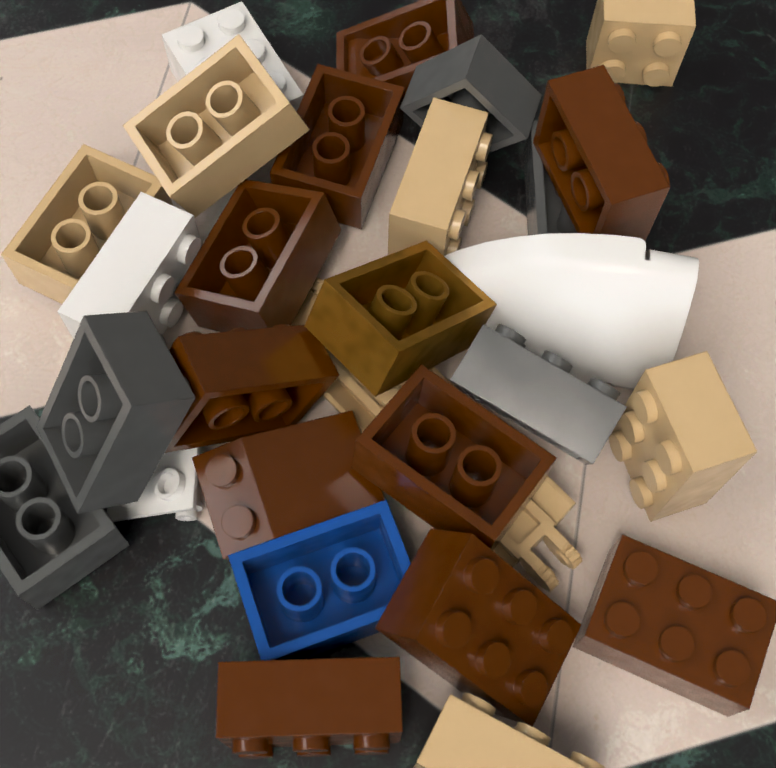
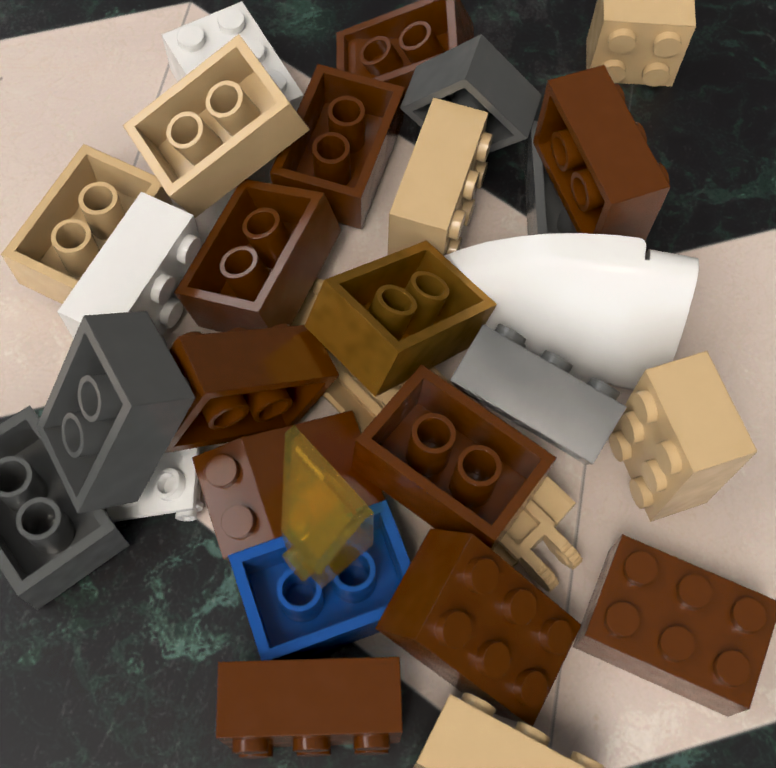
none -> clear yellow slope [281,425,374,588]

